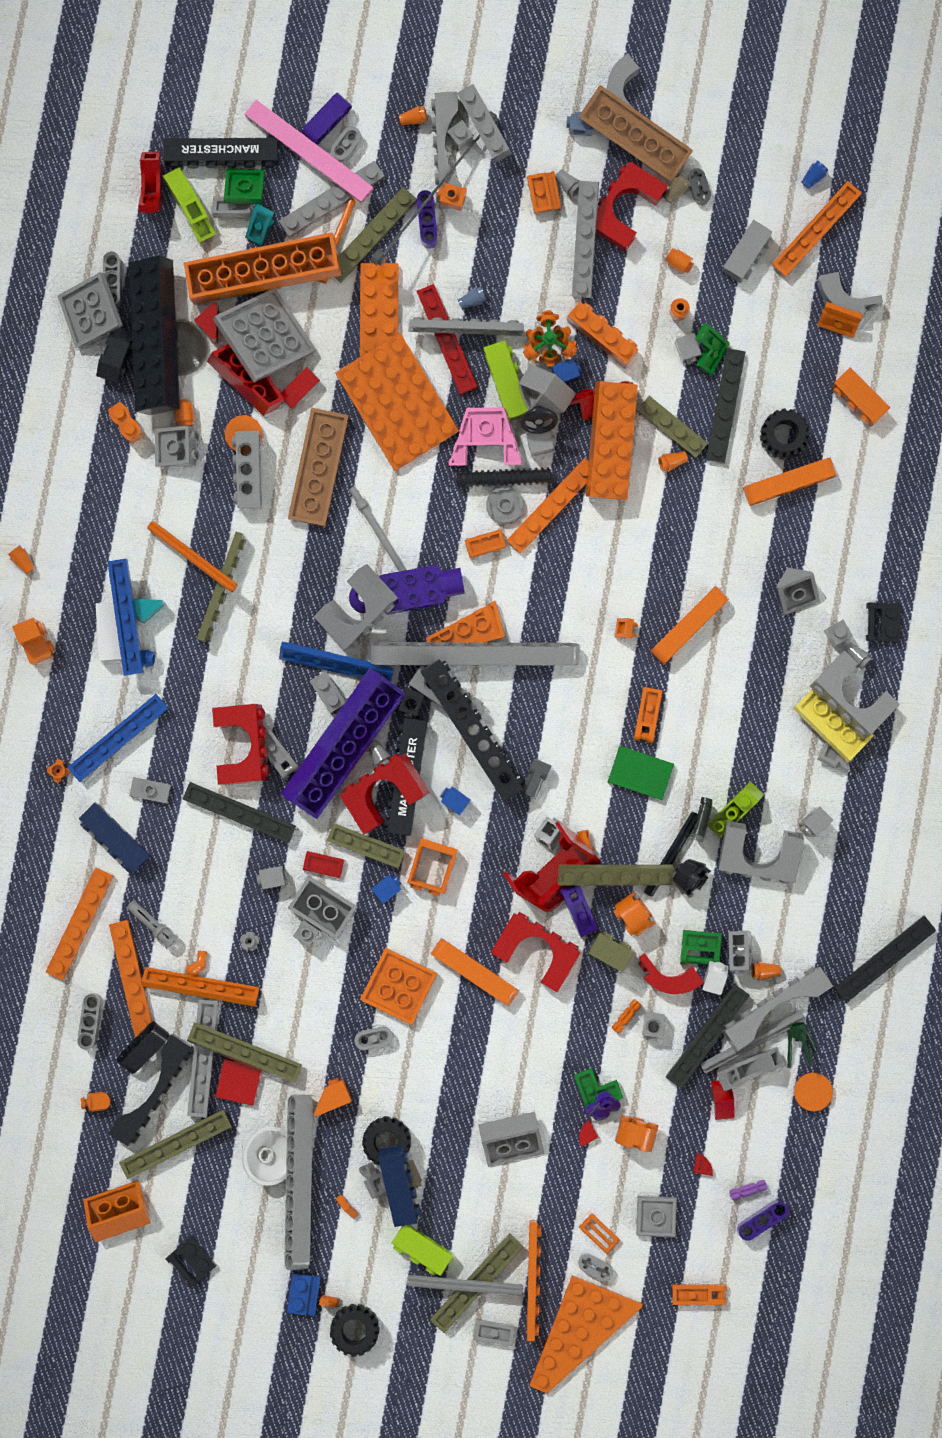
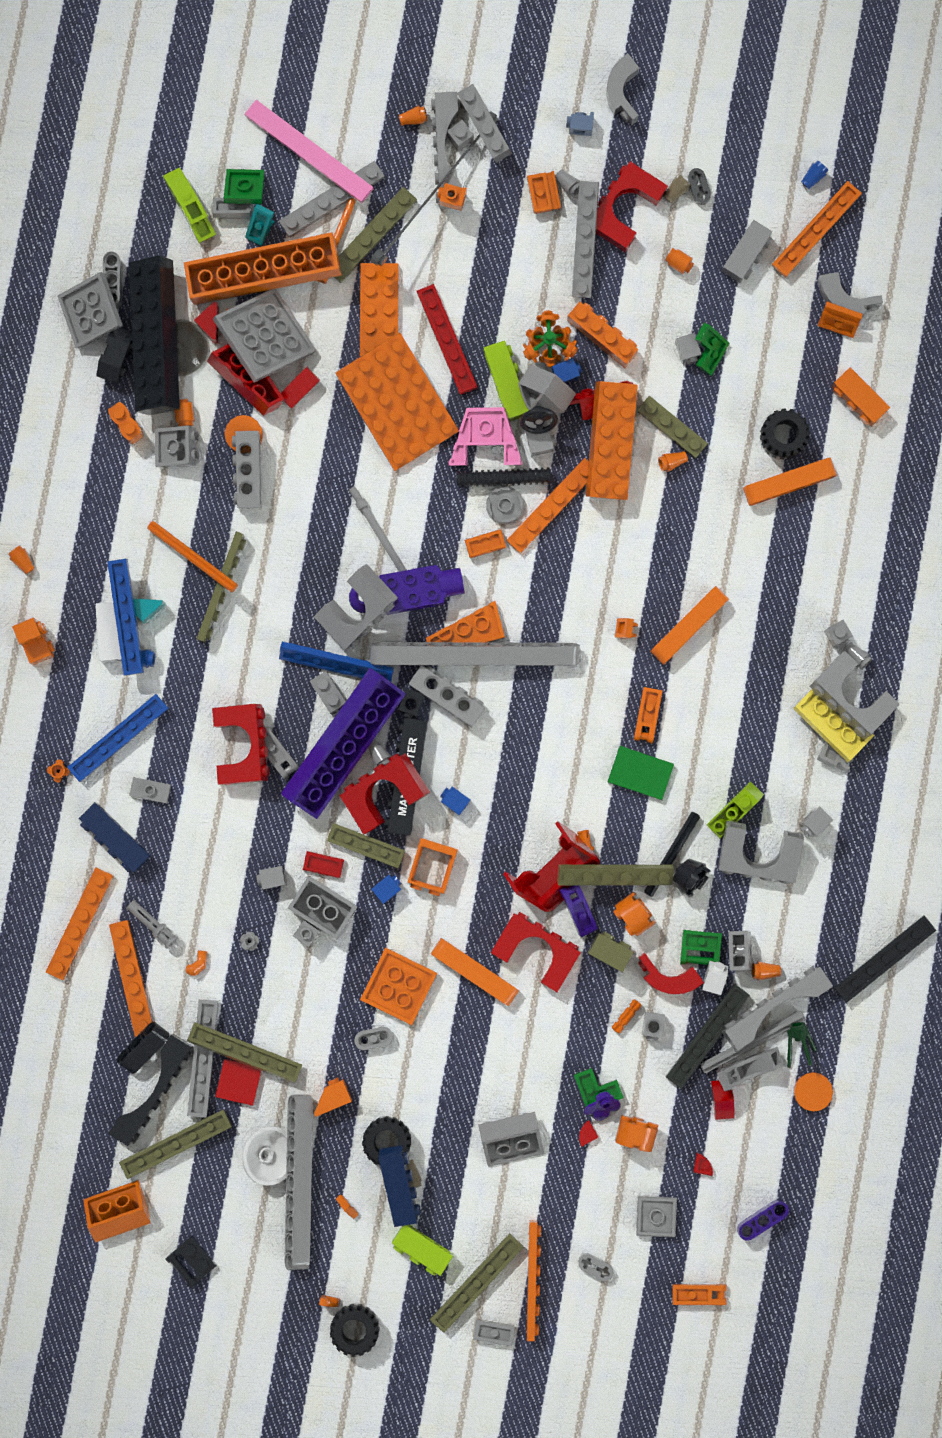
light grey beam [77,993,103,1050] -> none
orange arm [81,1092,110,1112] -> none
red arch [138,152,162,214] -> none
orange plate [141,967,259,1007] -> none
black brick [163,138,279,169] -> none
pearl dark grey plate [183,782,296,843] -> none
blue plate [287,1273,321,1317] -> none
medium nougat plate [288,408,349,527] -> none
dark purple beam [301,93,352,145] -> none
light grey plate [331,126,361,162] -> none
light grey plate [359,1162,386,1199] -> none
light grey axle [407,1275,523,1296] -> none
light grey plate [408,317,524,336] -> none
dark purple beam [417,190,438,249] -> none
black brick [420,659,524,801] -> none
sand blue cone [457,286,487,310] -> none
dark grey piece [521,758,552,799] -> none
orange wing [529,1275,643,1394] -> none
light grey brick [534,817,563,851] -> none
medium nougat plate [578,85,693,182] -> none
orange tile [579,1213,620,1254] -> none
orange brick [669,298,690,321] -> none
pearl dark grey plate [692,797,713,842] -> none
pearl dark grey plate [706,348,746,463] -> none
medium lavender axle [729,1180,768,1200] -> none
light grey slope [777,568,820,616] -> none
black plate [866,602,901,642] -> none

